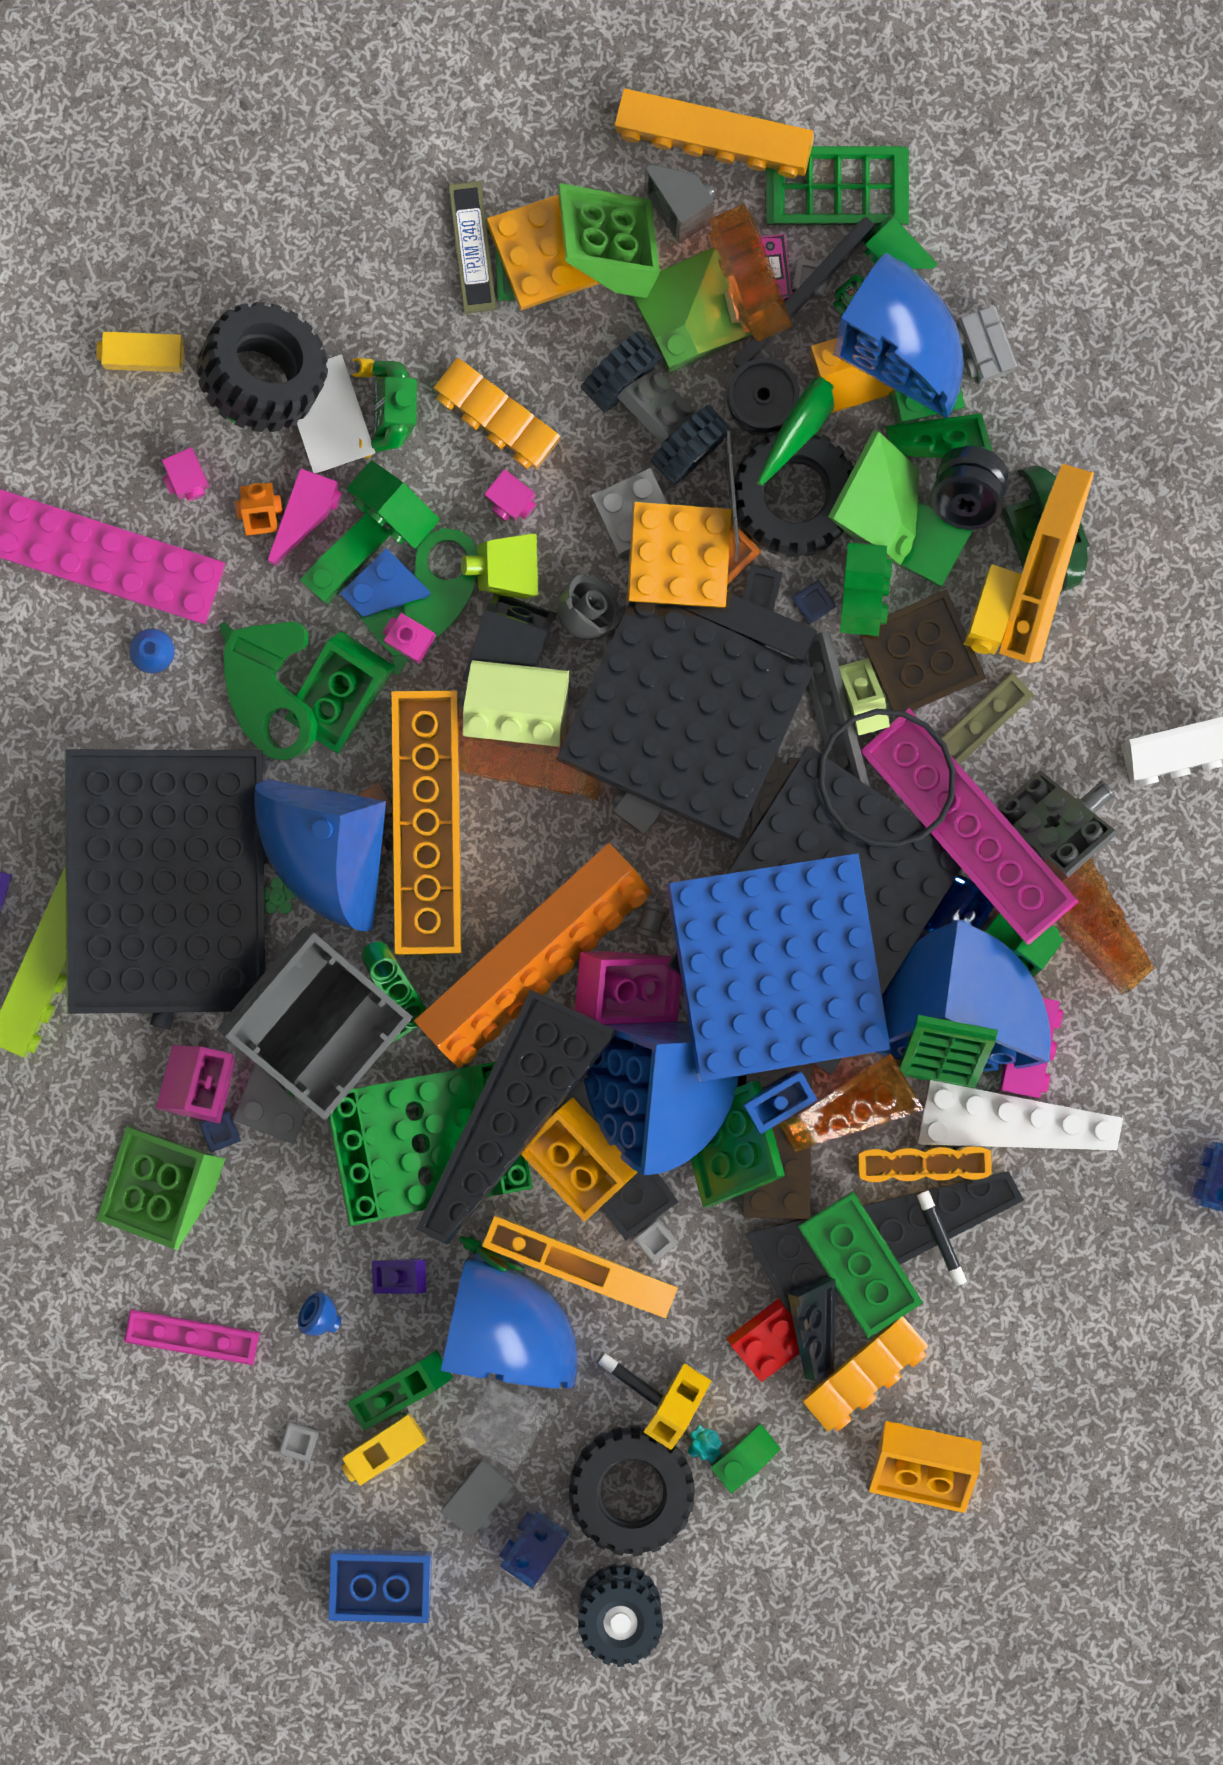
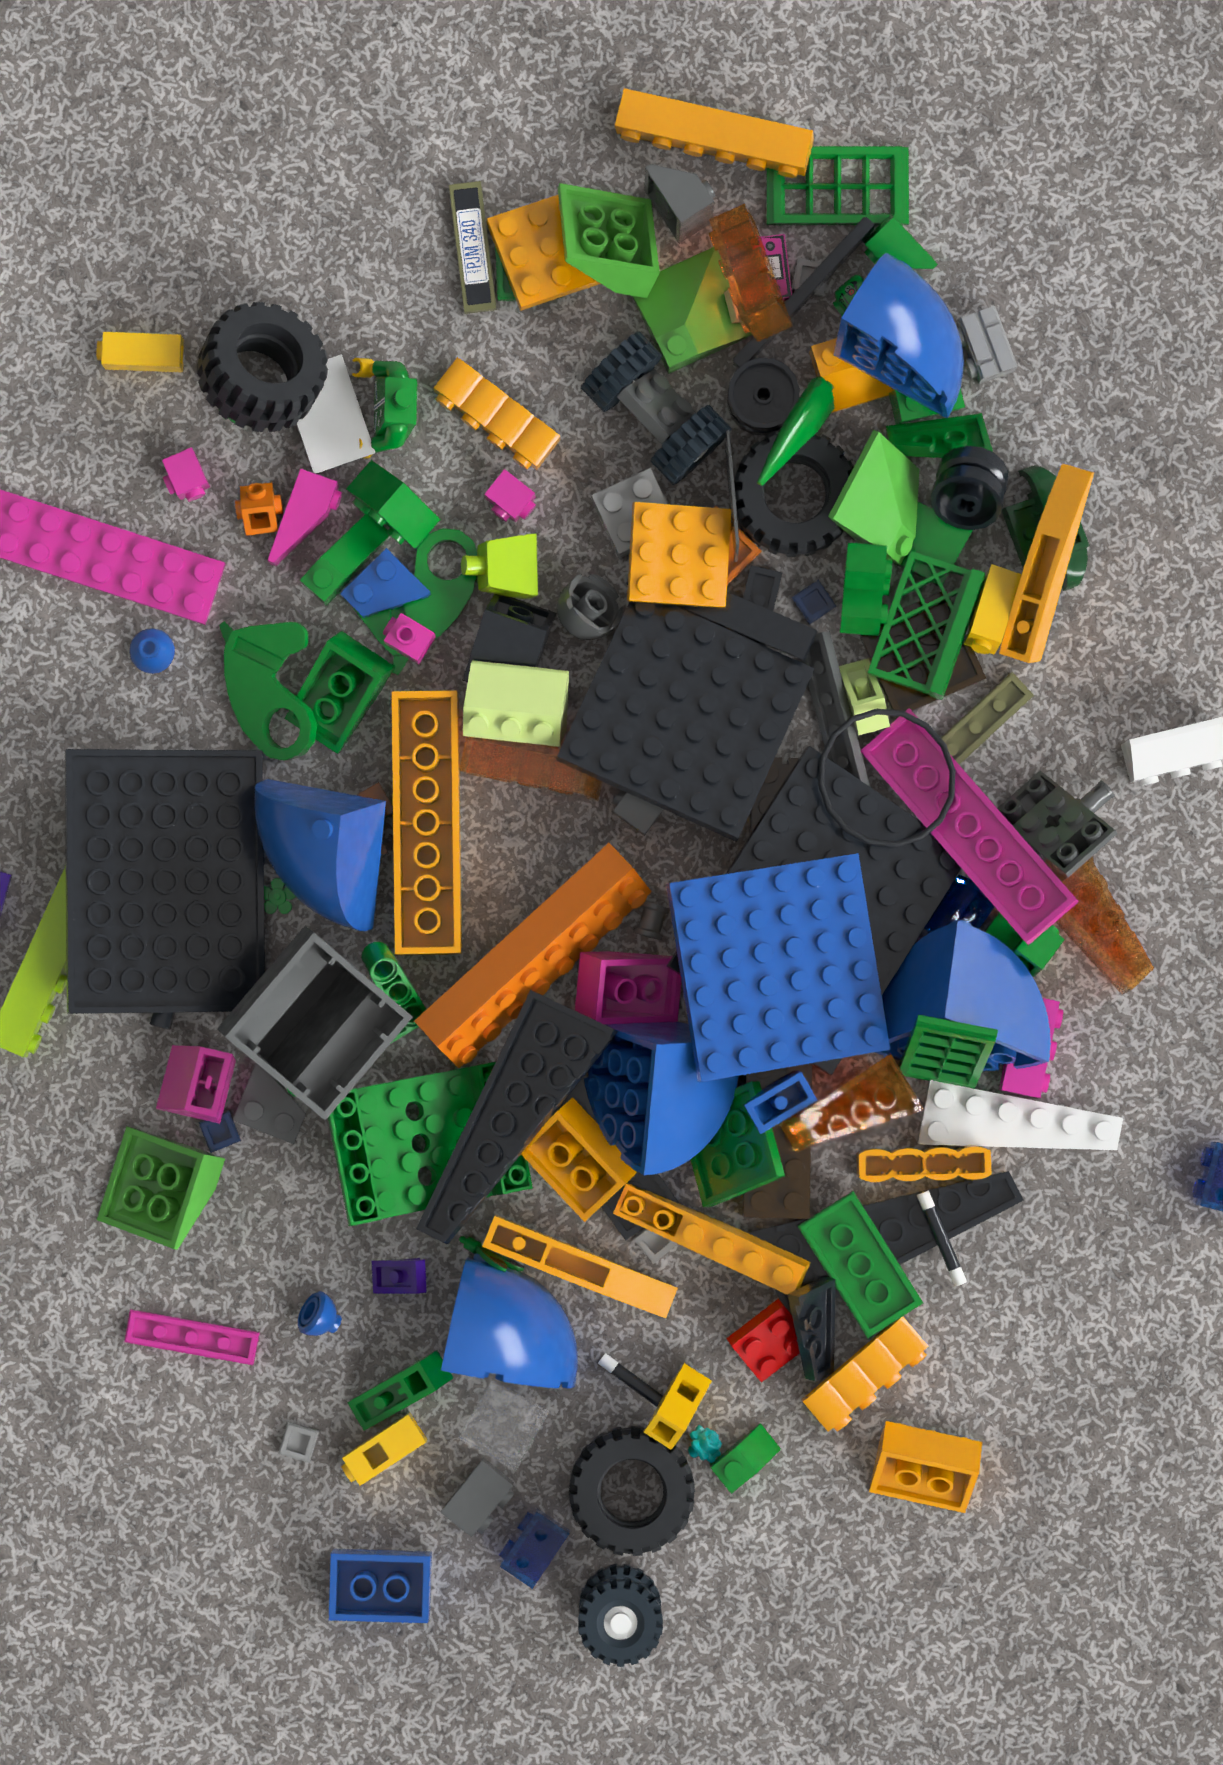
none -> light orange slope [613,1183,811,1295]
none -> green fence [868,551,985,701]

